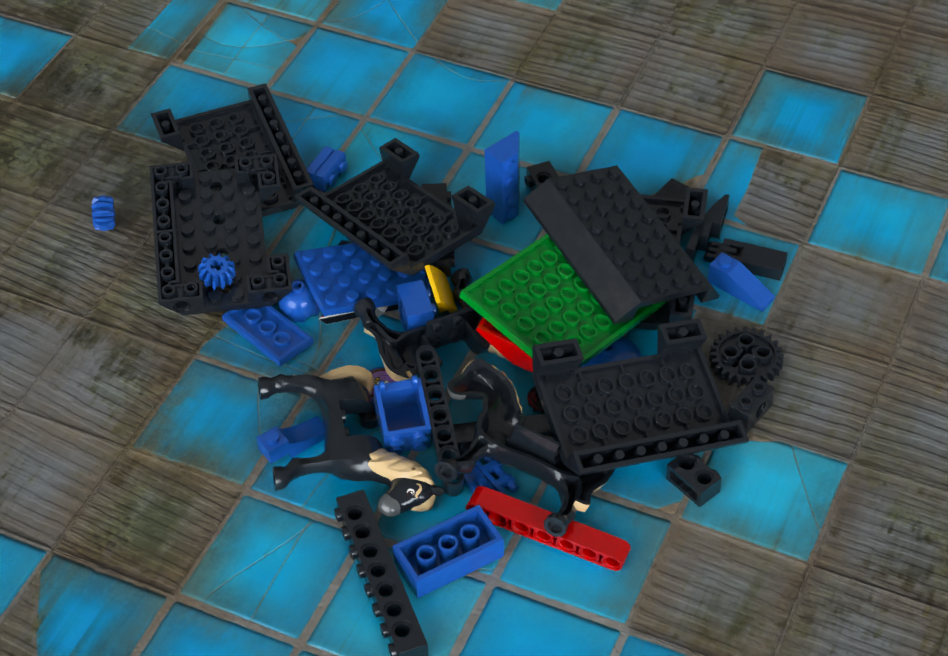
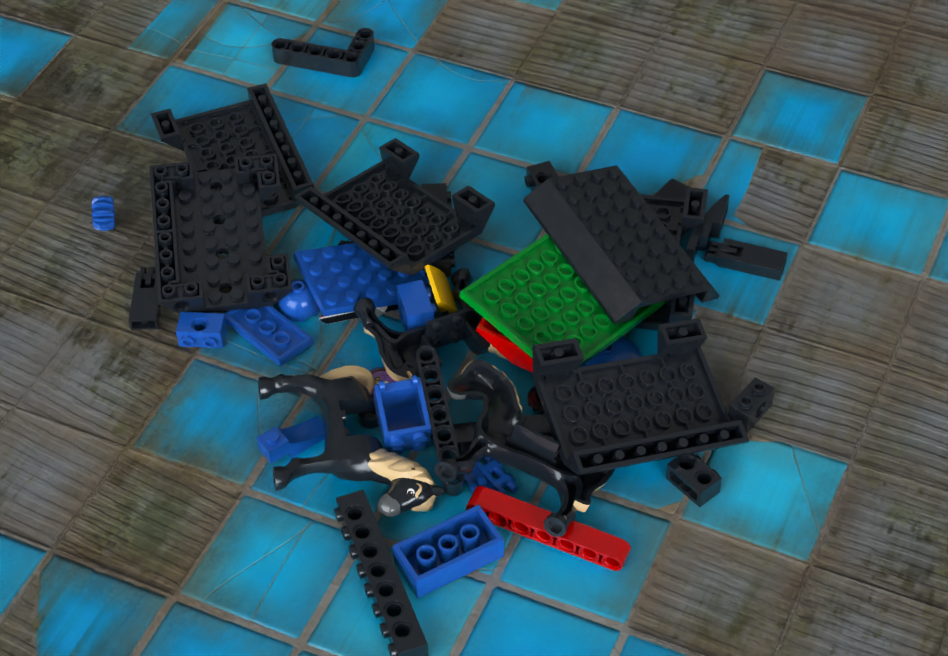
blue gear [198,252,236,290] -> none
blue brick [307,146,348,192] -> none
blue slope [485,131,520,224] -> none
blue slope [708,252,775,312] -> none
black gear [709,327,784,388] -> none
none -> black hinge [129,267,161,330]
none -> blue brick [176,312,227,348]
none -> black beam [271,28,375,78]

